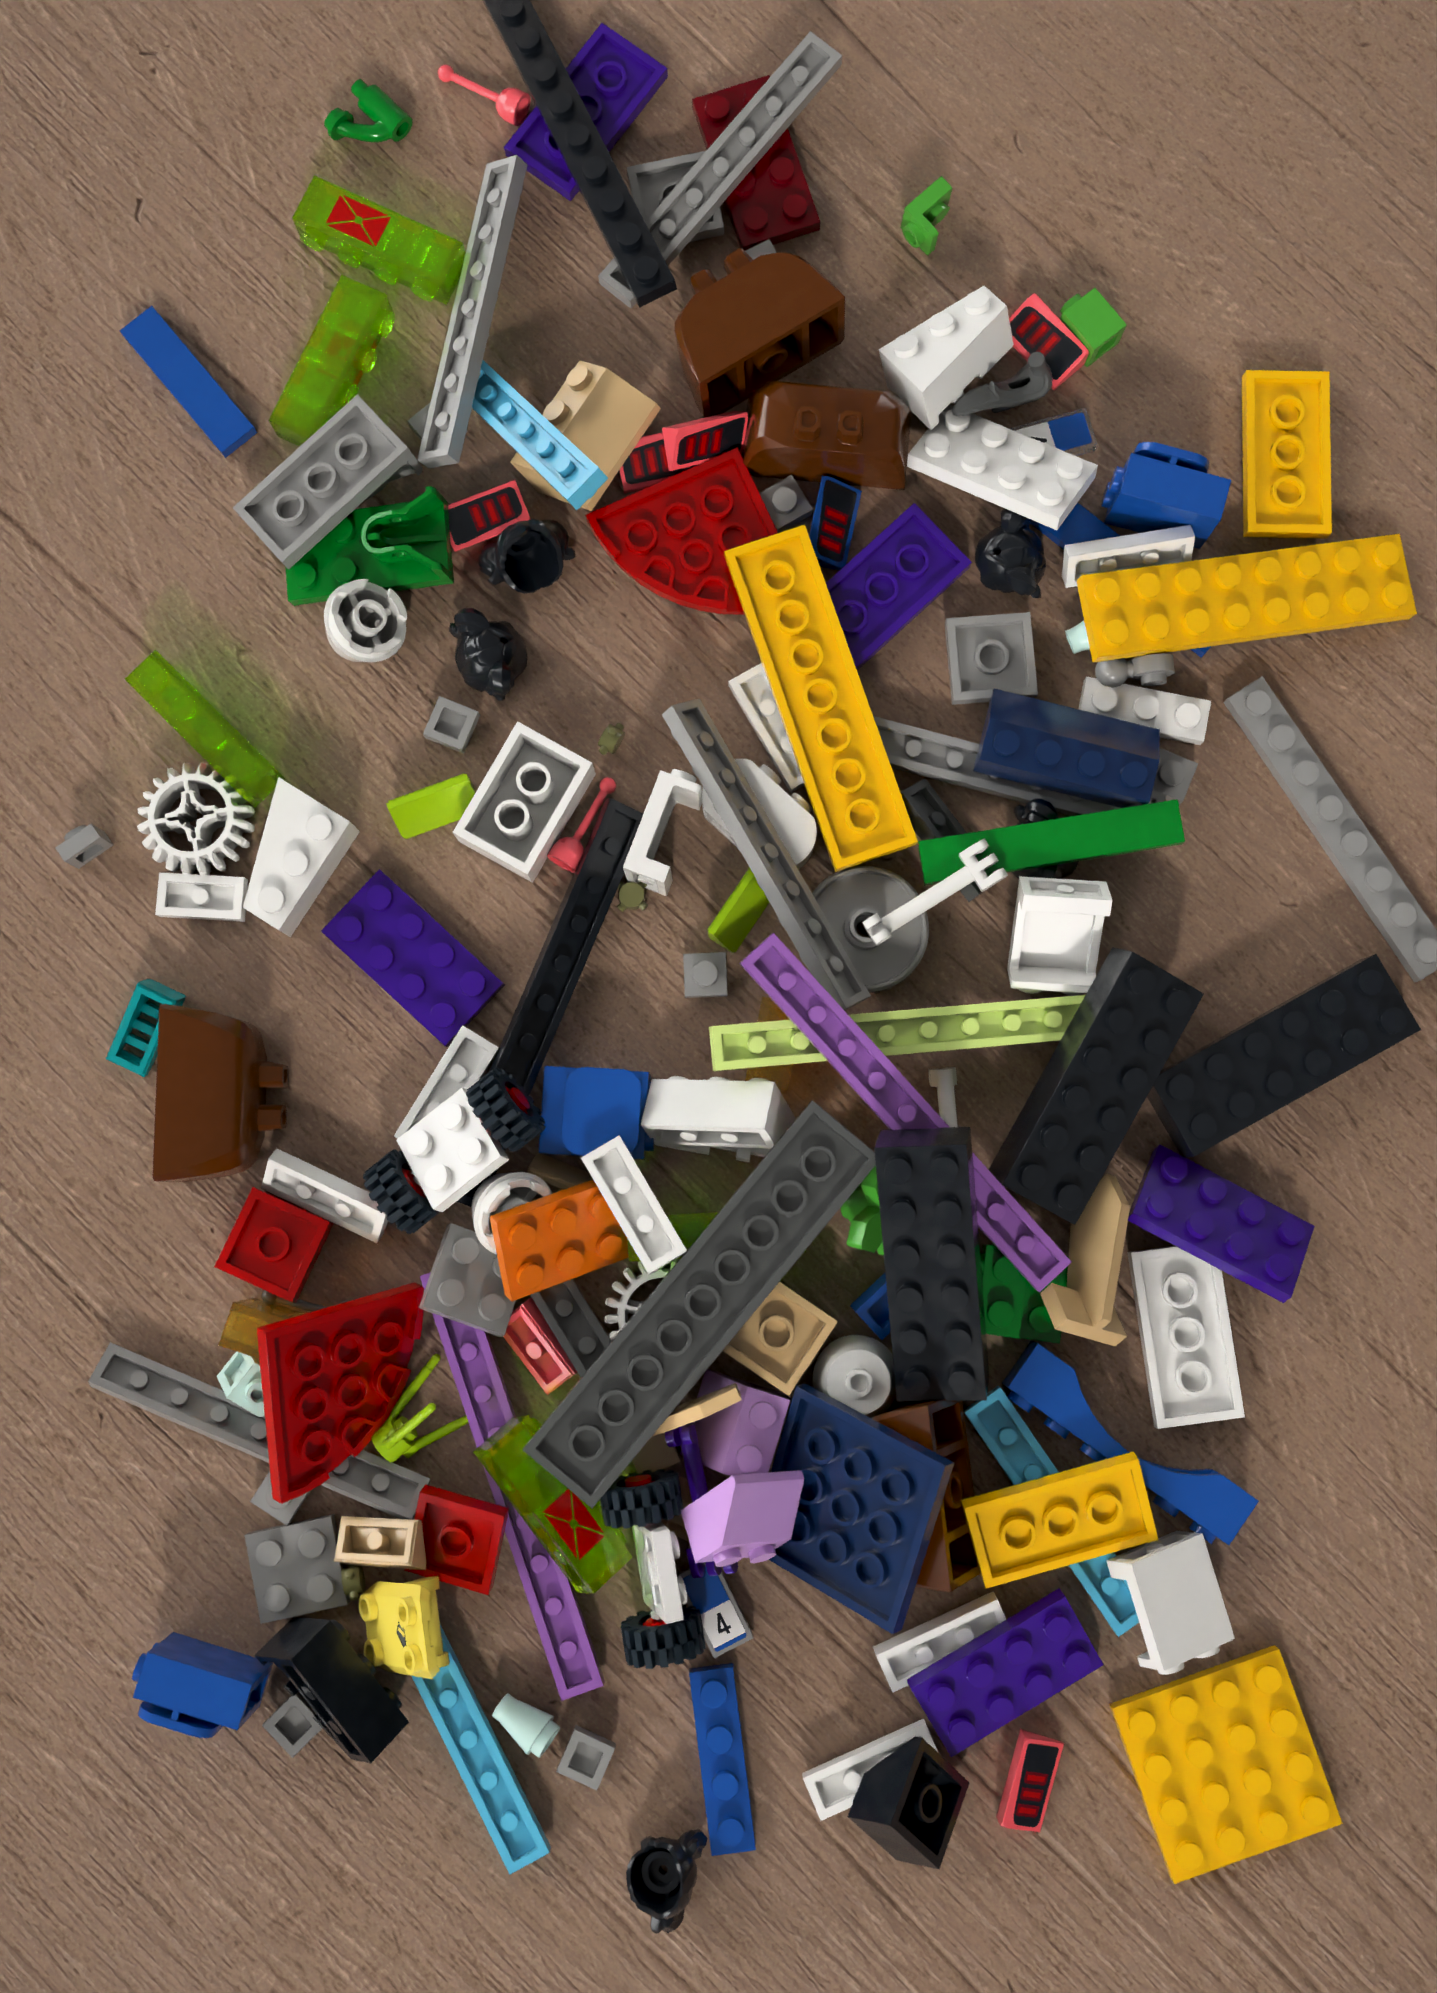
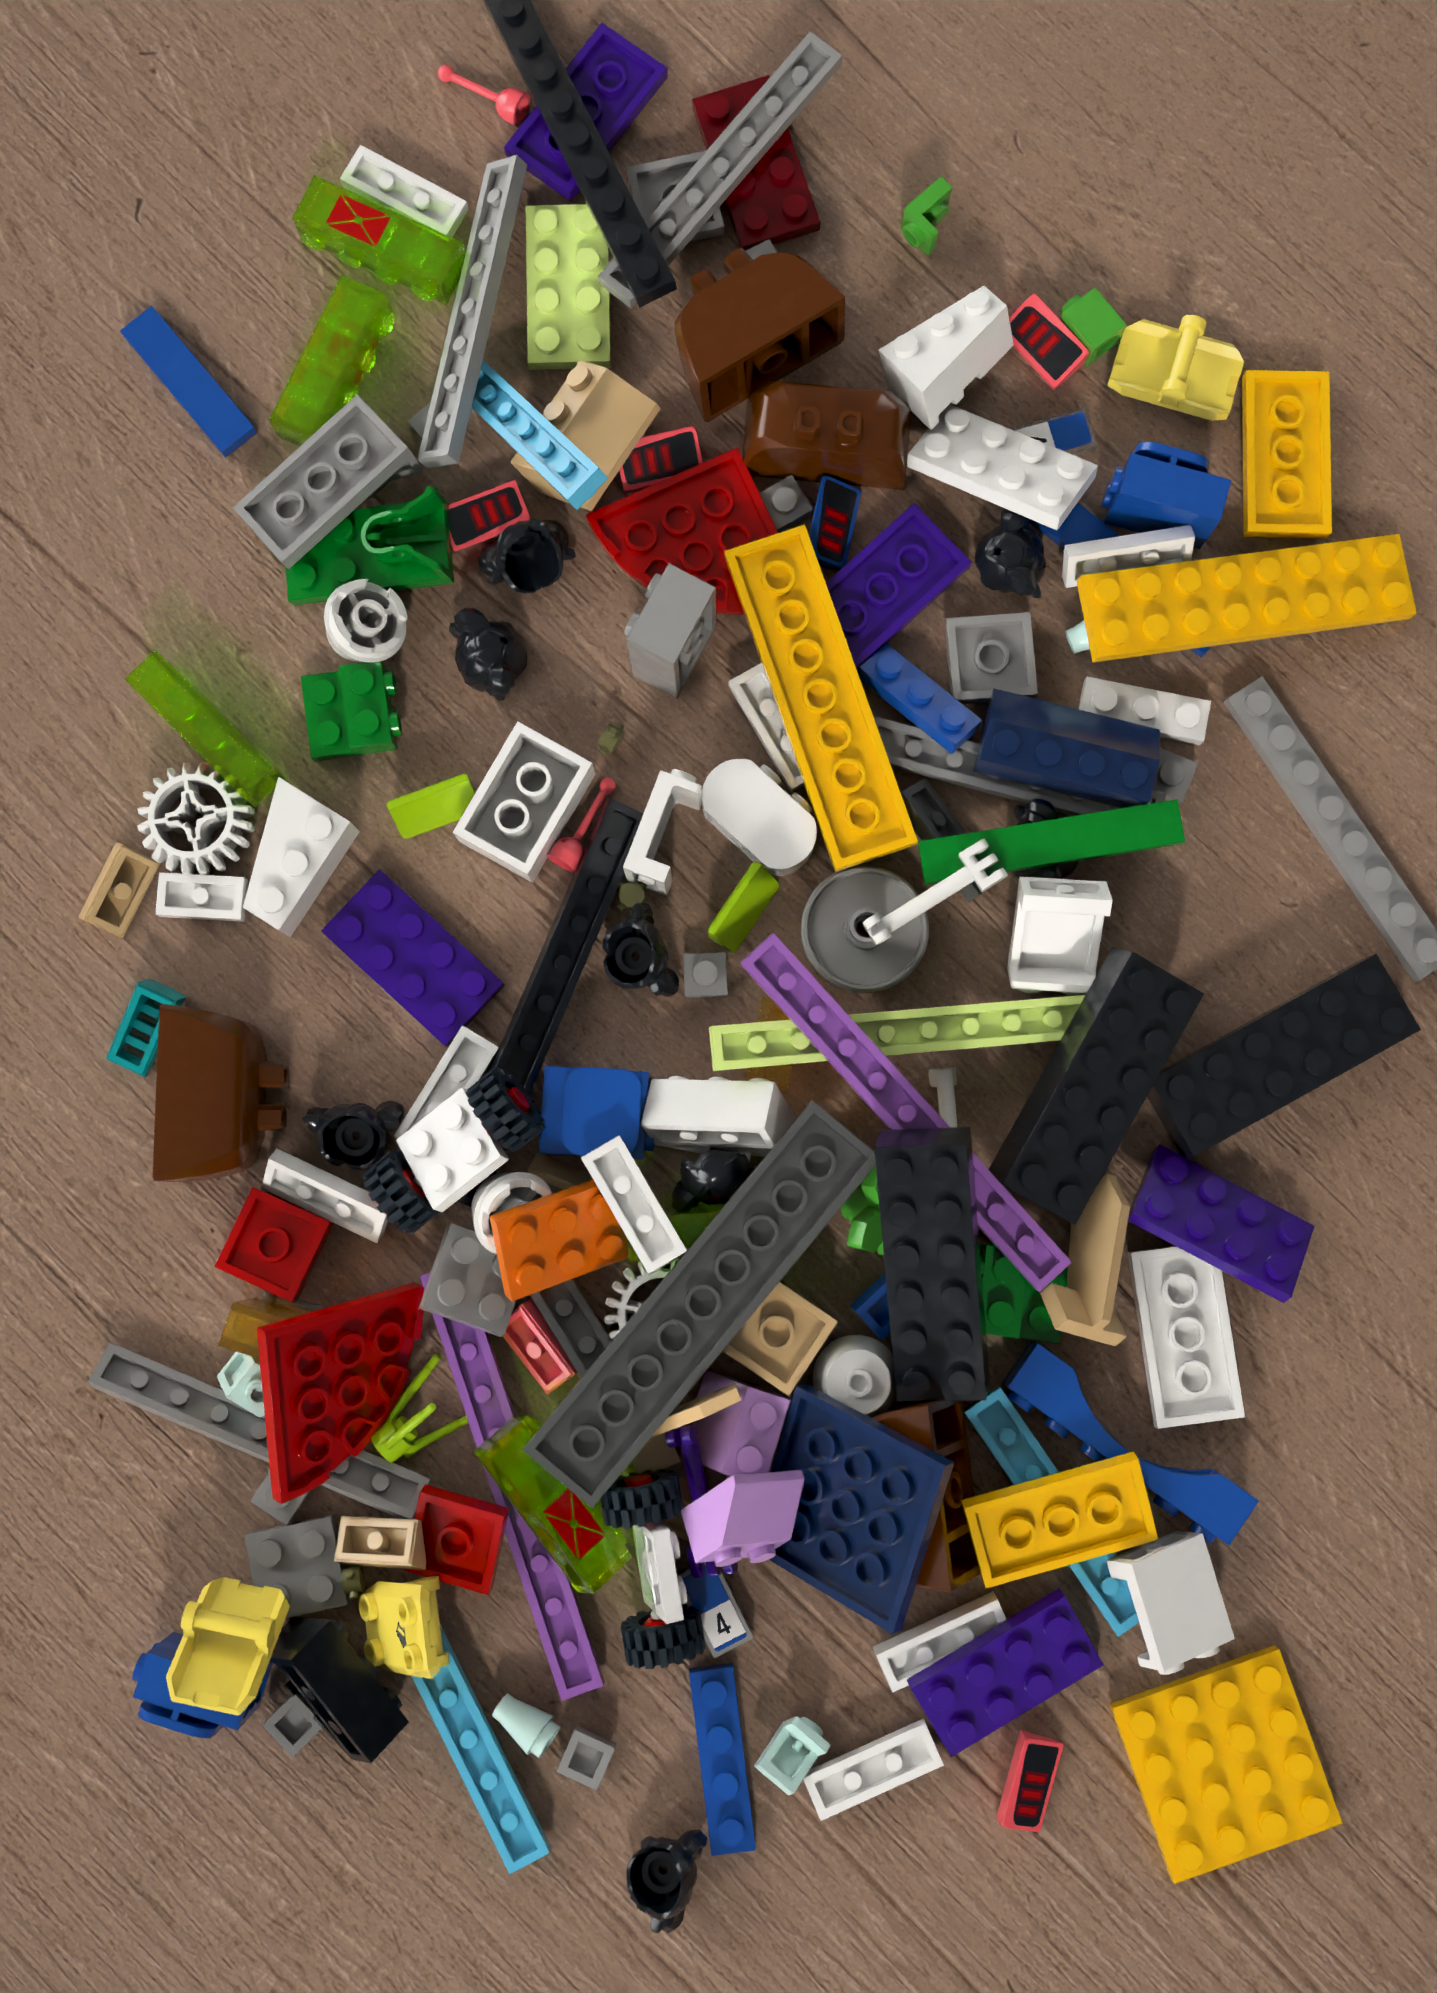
light grey plate [55,824,113,869] -> none
green plant [324,79,413,142] -> none
light grey plate [423,696,480,754] -> none
slope [662,411,748,471] -> none
light grey plate [662,699,871,1011] -> none
black slope [848,1737,970,1869] -> none
dark grey piece [952,352,1052,416] -> none
light grey plate [1095,654,1175,687] -> none
none -> tan slope [79,842,160,938]
none -> light yellow shield [166,1577,290,1716]
none -> green plate [301,661,402,762]
none -> black hair [302,1100,404,1170]
none -> white plate [340,145,469,244]
none -> yellowish green plate [525,204,611,370]
none -> black hair [602,902,679,997]
none -> light grey brick [624,563,716,698]
none -> black hair [671,1150,756,1213]
none -> light aqua bracket [754,1716,831,1795]
none -> blue plate [858,643,982,754]
none -> light yellow shield [1108,315,1244,421]

